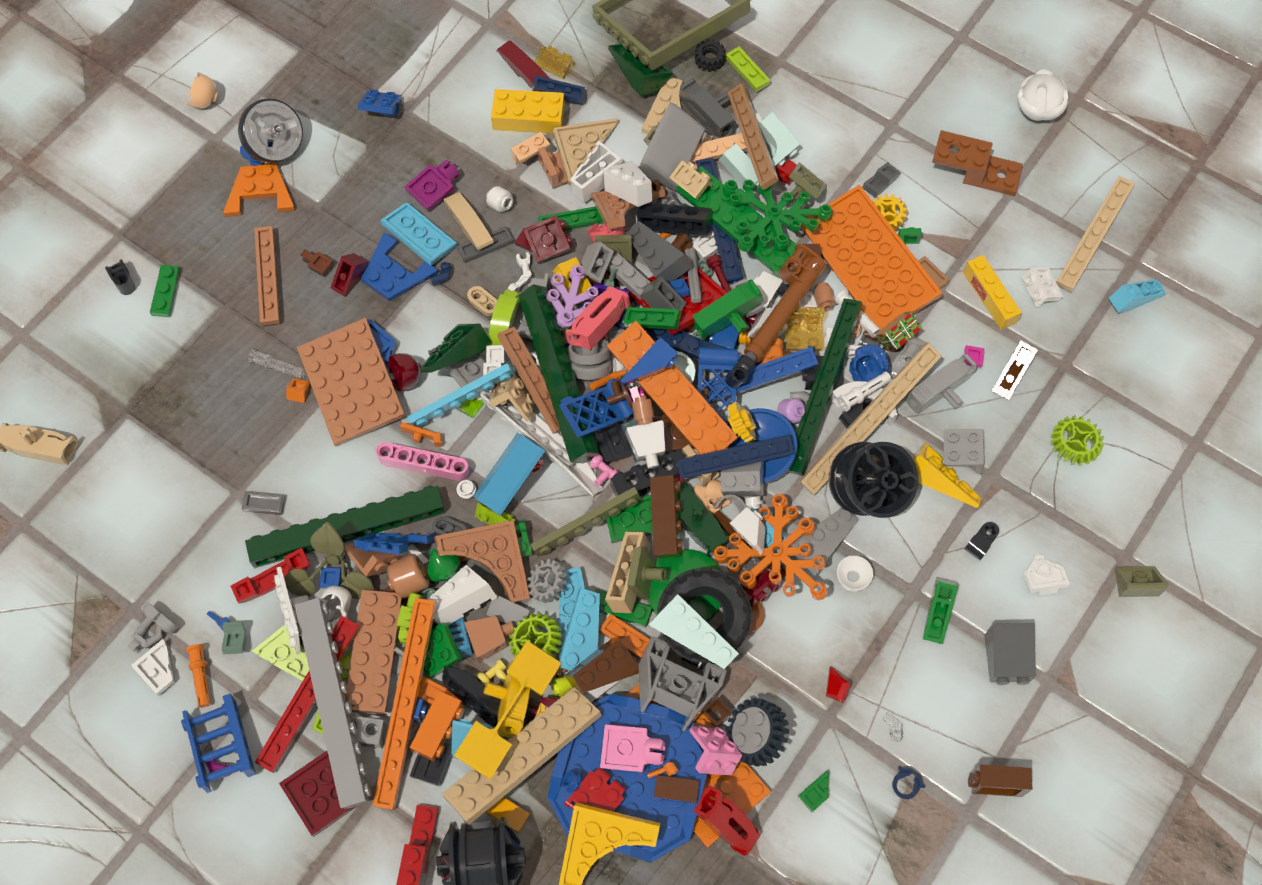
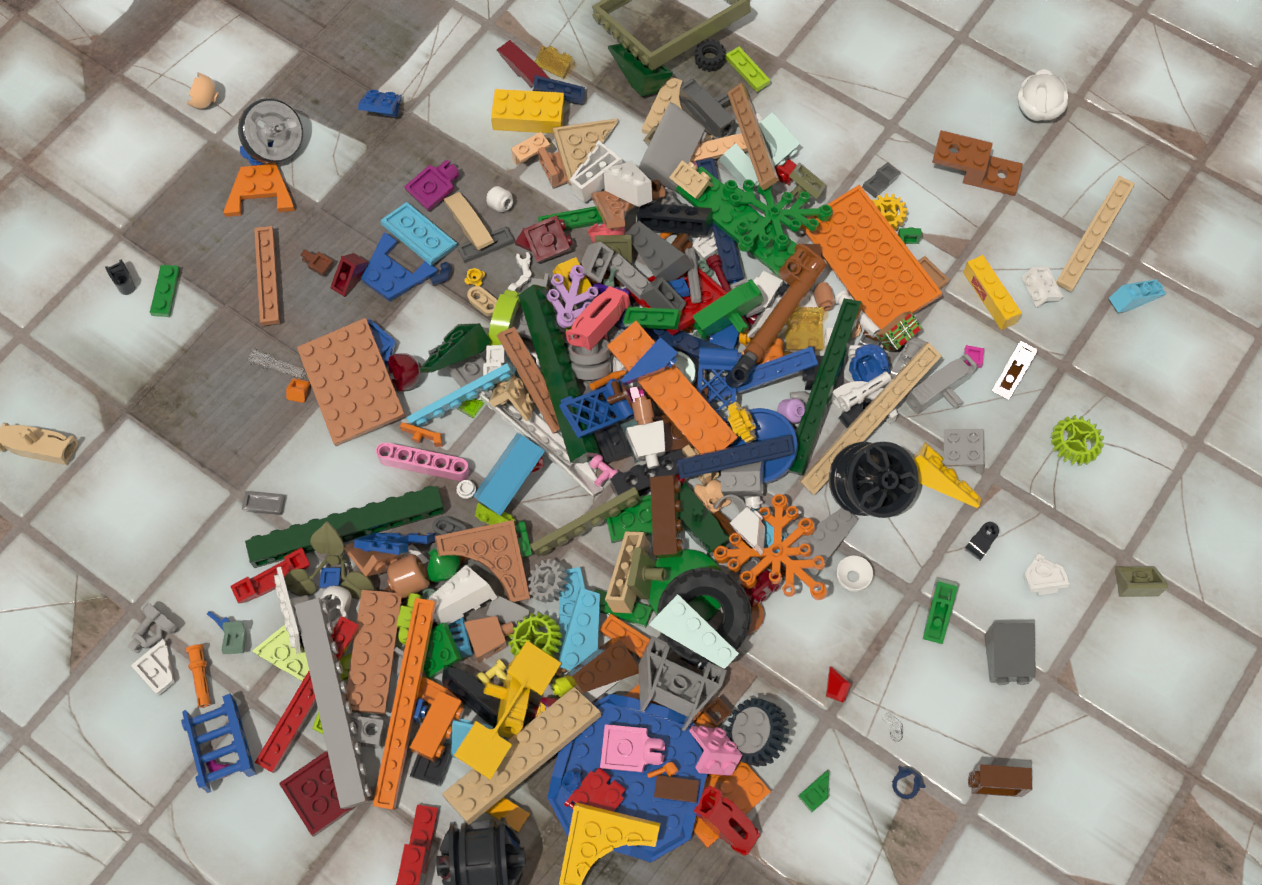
none -> yellow plate [465,268,485,286]

